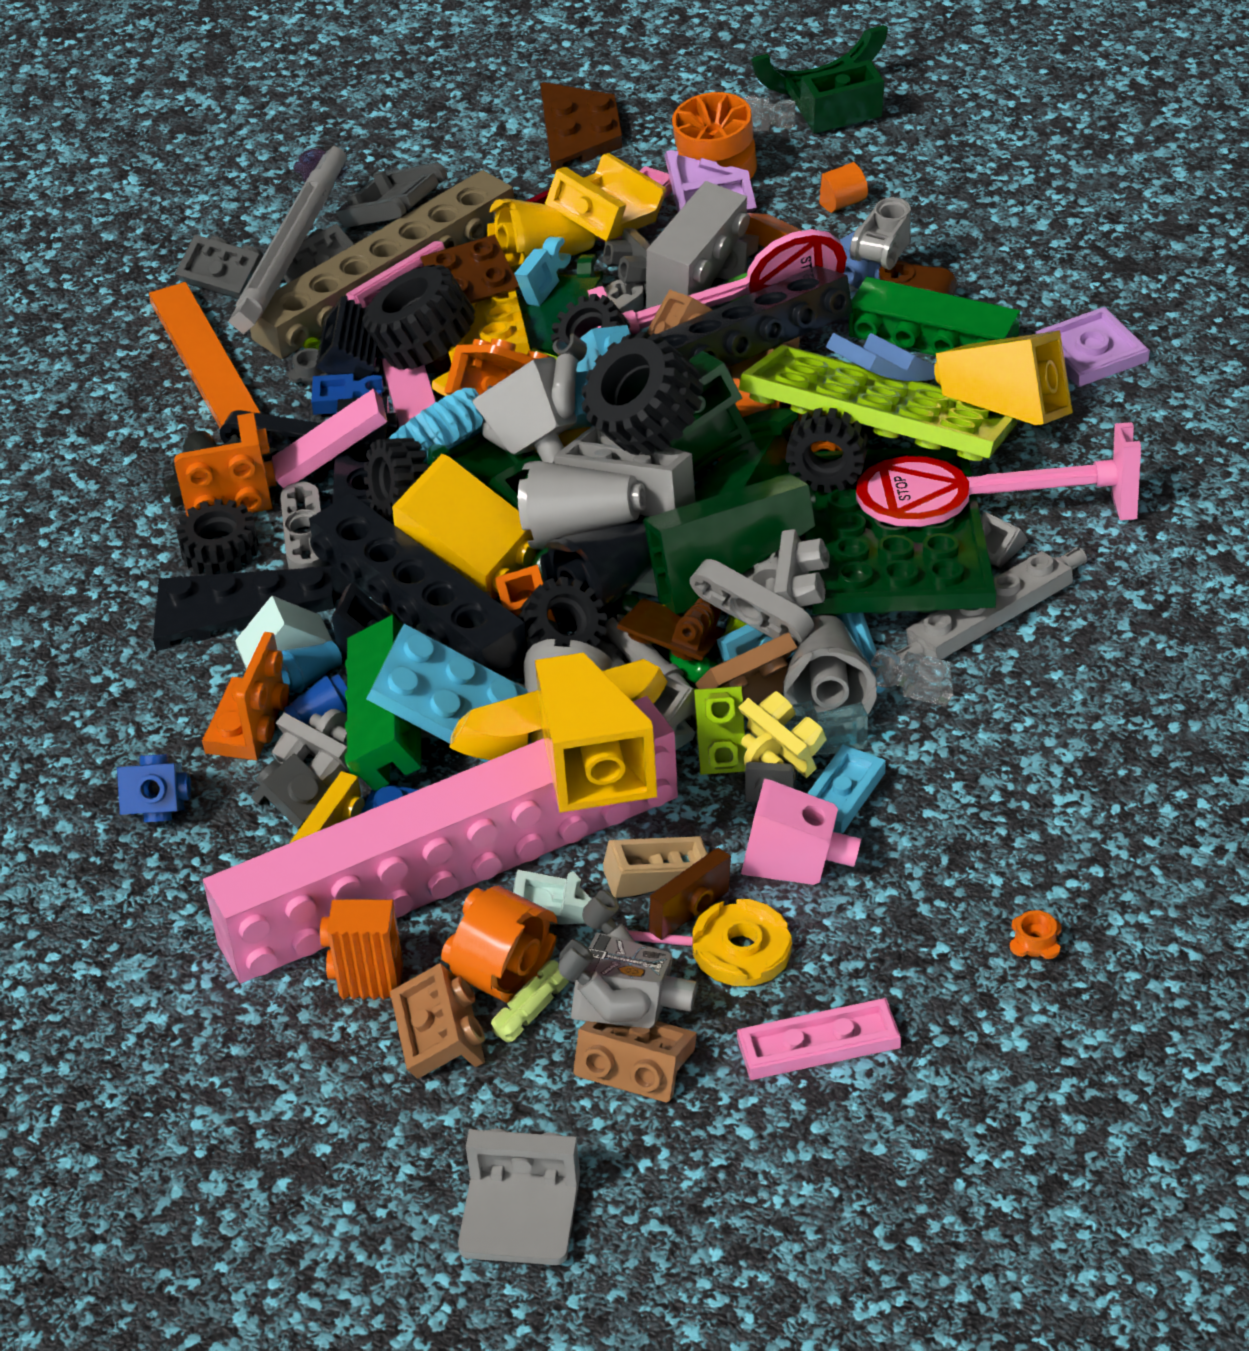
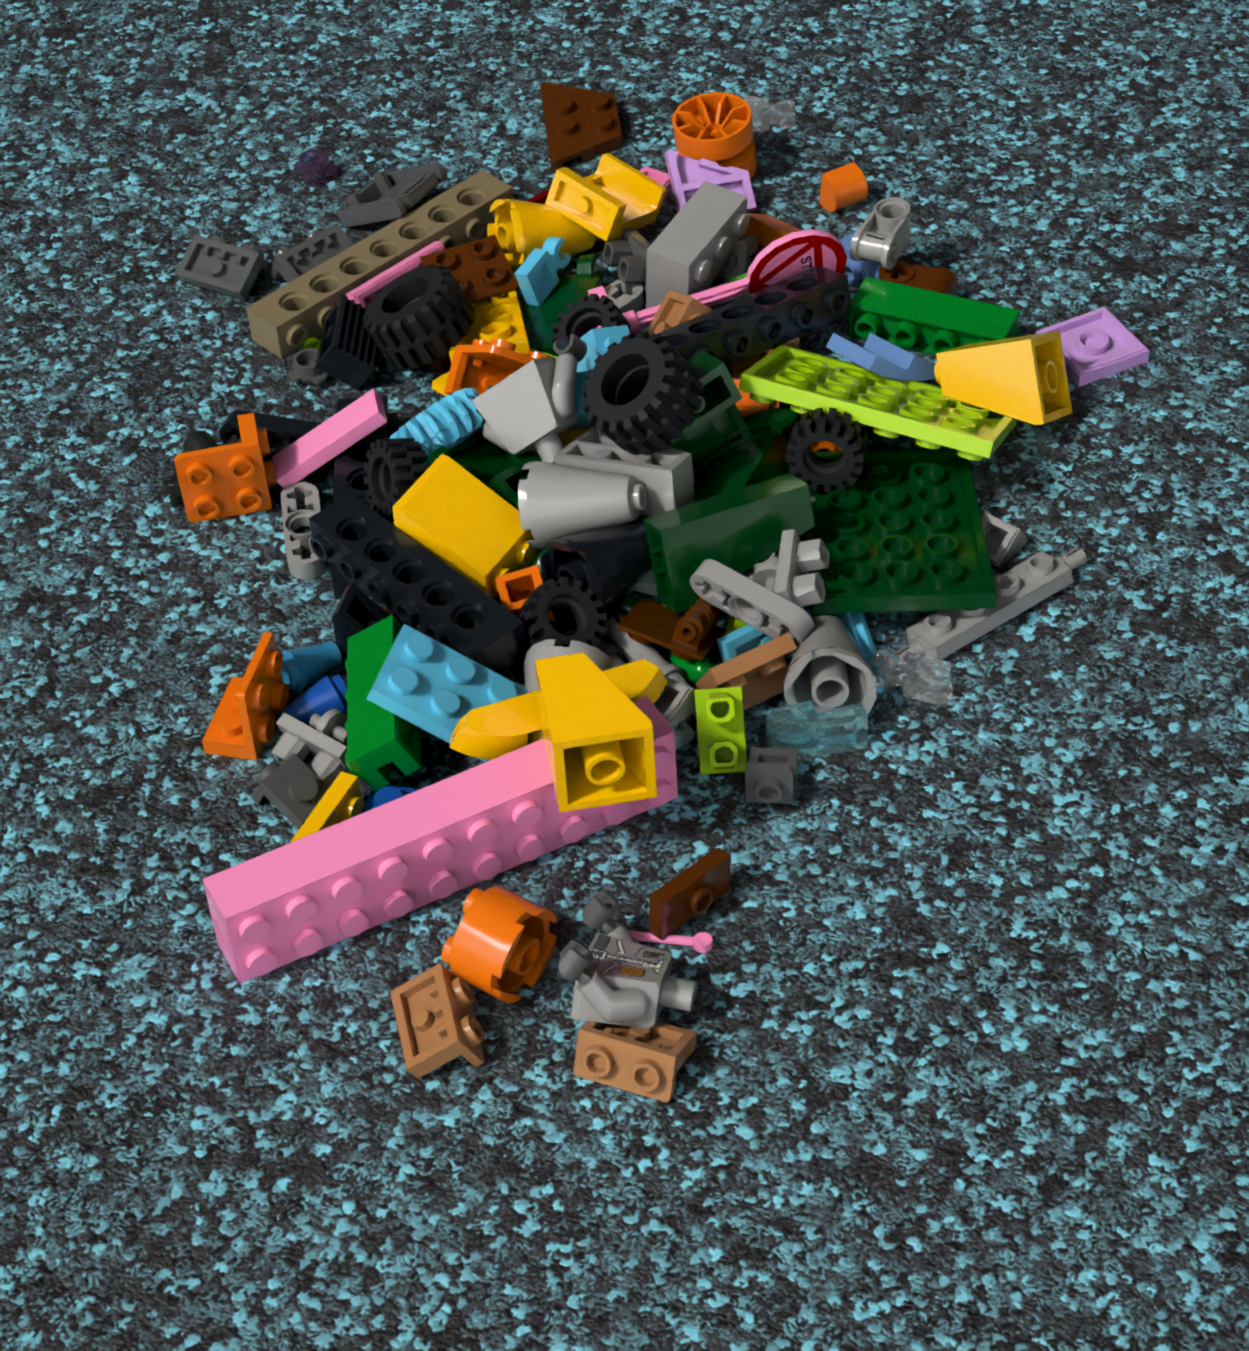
blue brick [117,754,191,822] -> none
orange tile [149,282,260,428] -> none
black wing [153,566,335,652] -> none
black tyre [176,499,259,575] -> none
light grey piece [228,146,347,334] -> none
light aqua slope [235,596,332,669] -> none
blue plate [311,374,384,415] -> none
orange brick [320,899,403,1000] -> none
bright pink tile [381,358,436,427] -> none
light grey bracket [458,1129,580,1265] -> none
yellowish green axle [491,960,569,1042] -> none
light aqua slope [513,870,591,924] -> none
tan slope [603,836,708,898] -> none
yellow tile [692,899,792,986] -> none
bright pink tile [737,998,901,1080] -> none
light yellow hips [738,691,827,778] -> none
bright pink torso [741,778,861,885] -> none
dark green piece [751,25,888,134] -> none
medium azure plate [807,744,886,834] -> none
bright pink piece [856,422,1141,527] -> none
orange plate [1010,910,1062,959] -> none

